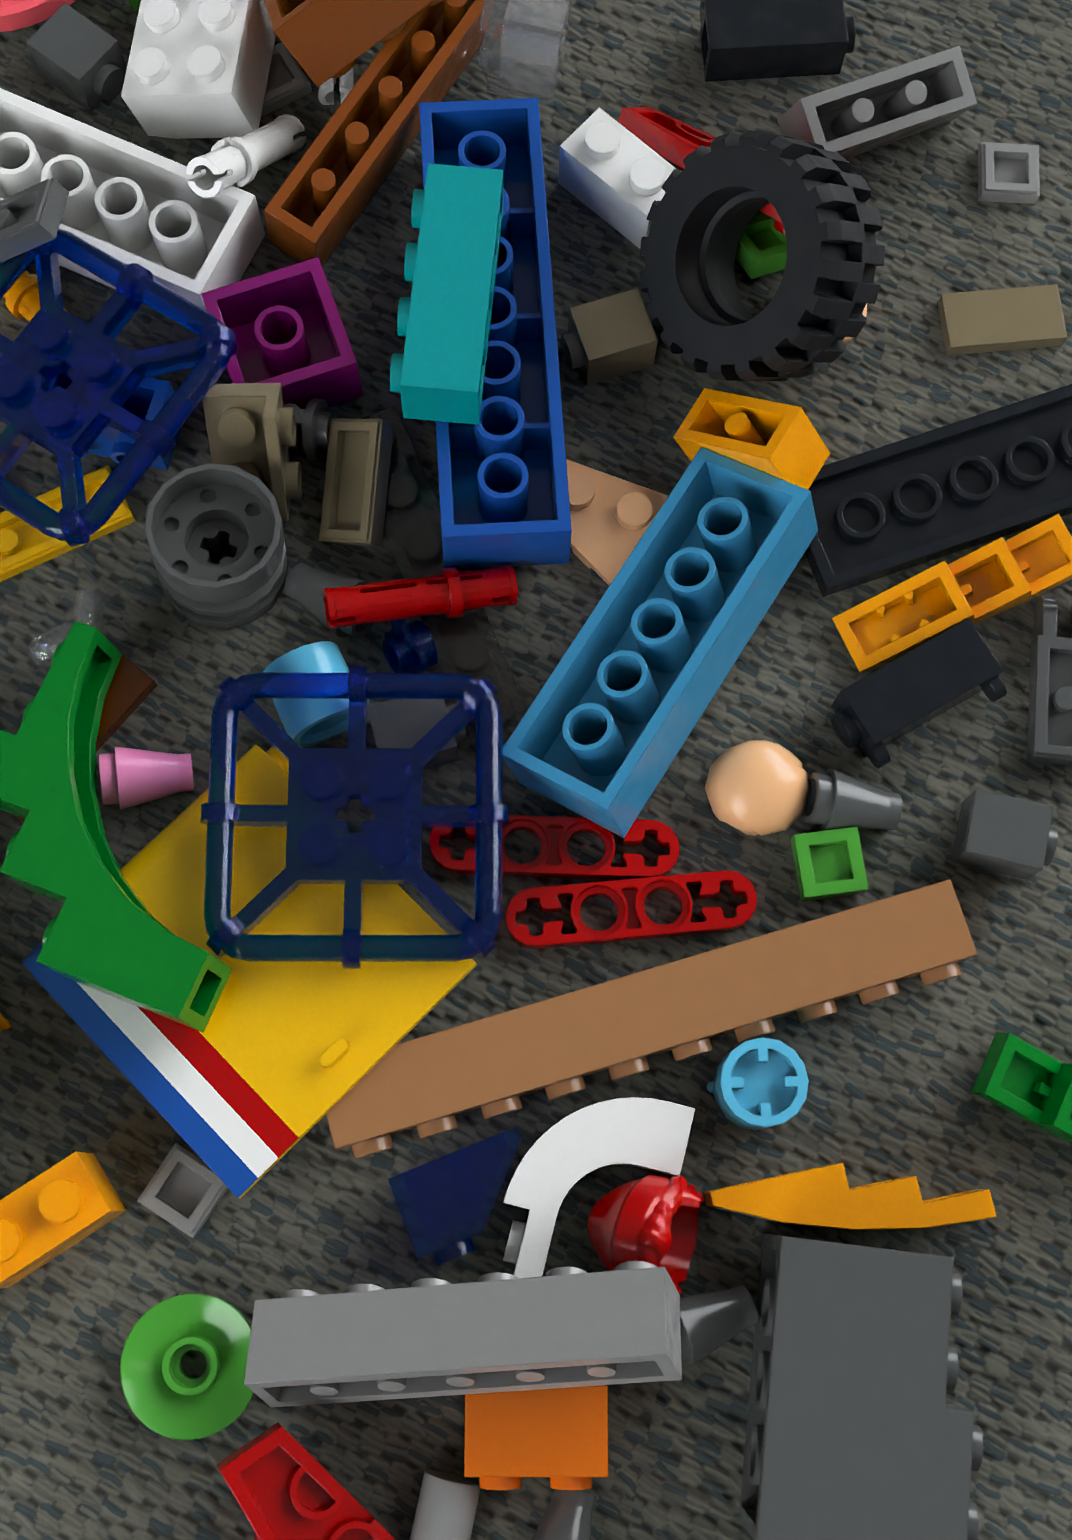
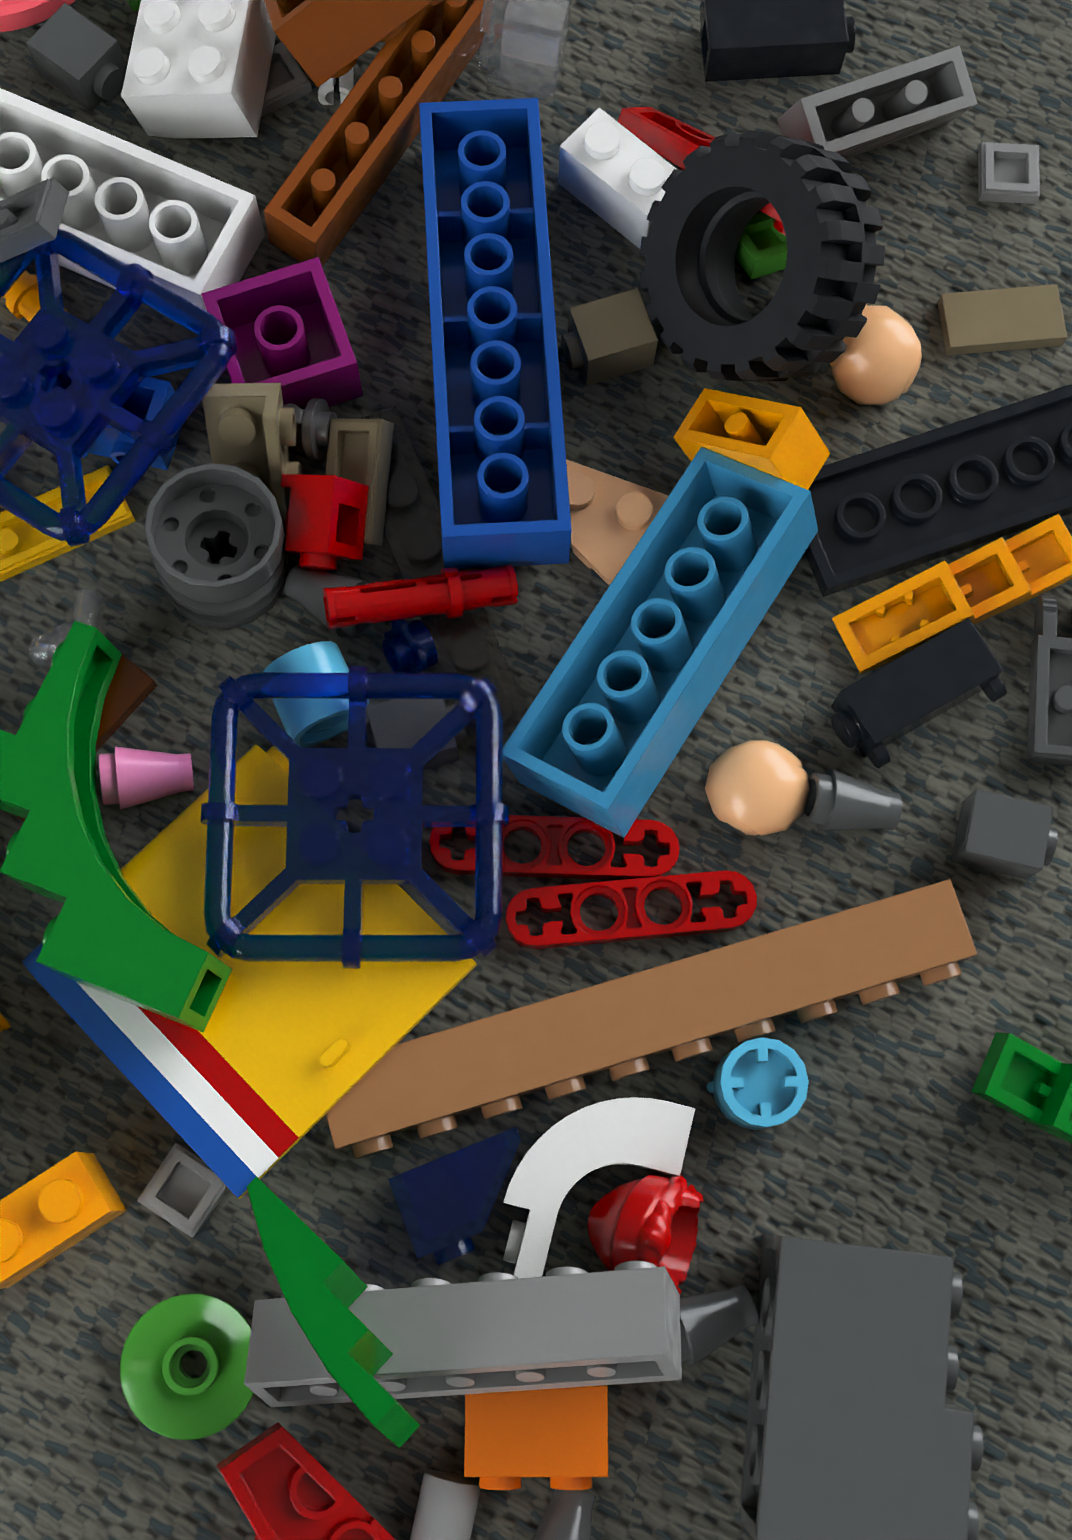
white pin [186,114,306,198] -> none
teal brick [390,163,503,425] -> none
light orange slope [704,1163,997,1230] -> none
bright green plate [790,826,869,902] -> none
none -> green slope [246,1176,420,1449]
none -> red brick [281,474,369,570]
none -> light nougat hair [829,305,922,406]

